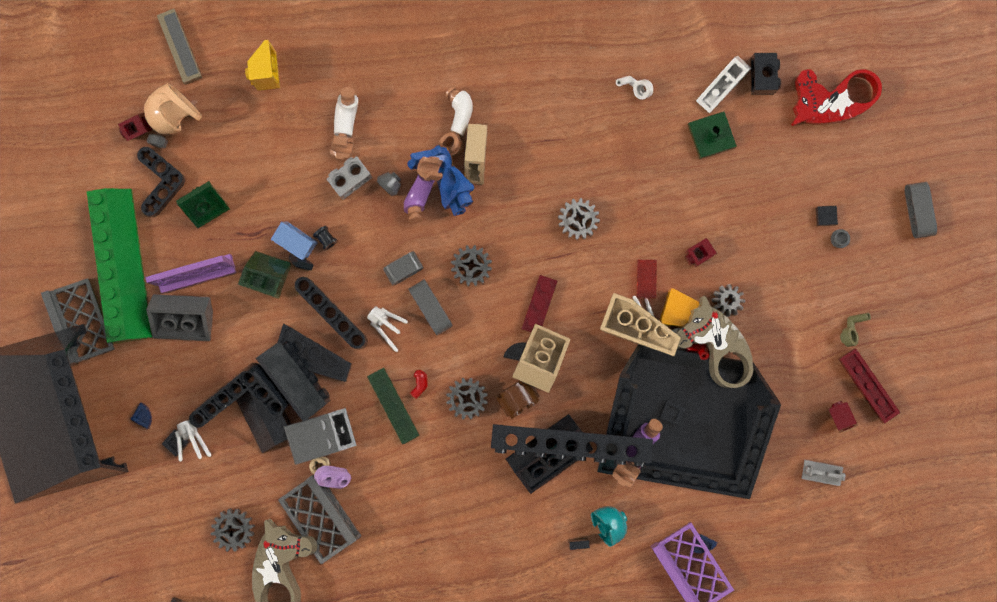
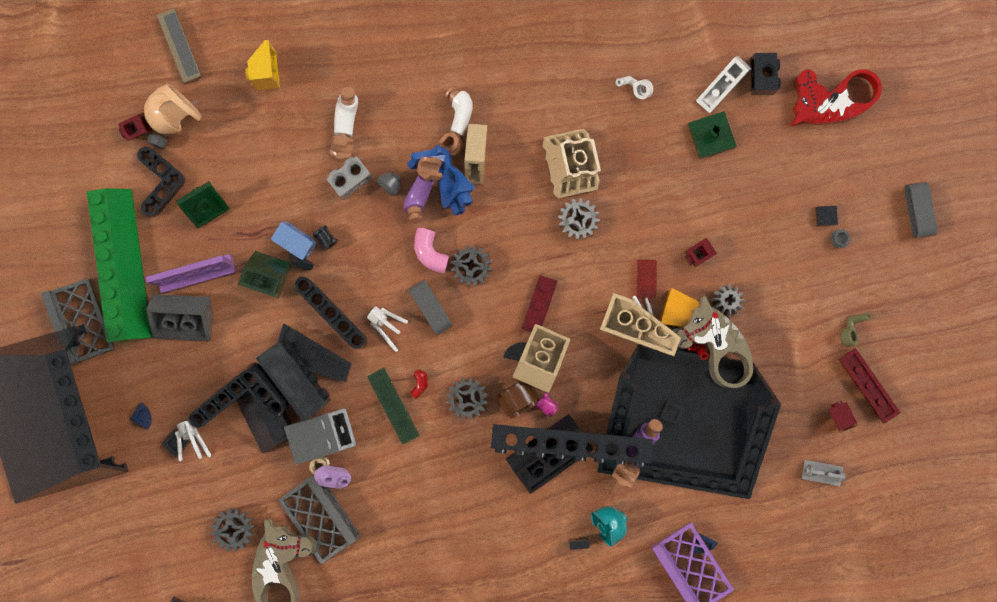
dark grey beam [383,251,424,286] -> none
none -> bright pink cylinder [414,228,449,274]
none -> dark pink brick [534,393,558,417]
none -> tan slope [543,129,601,198]

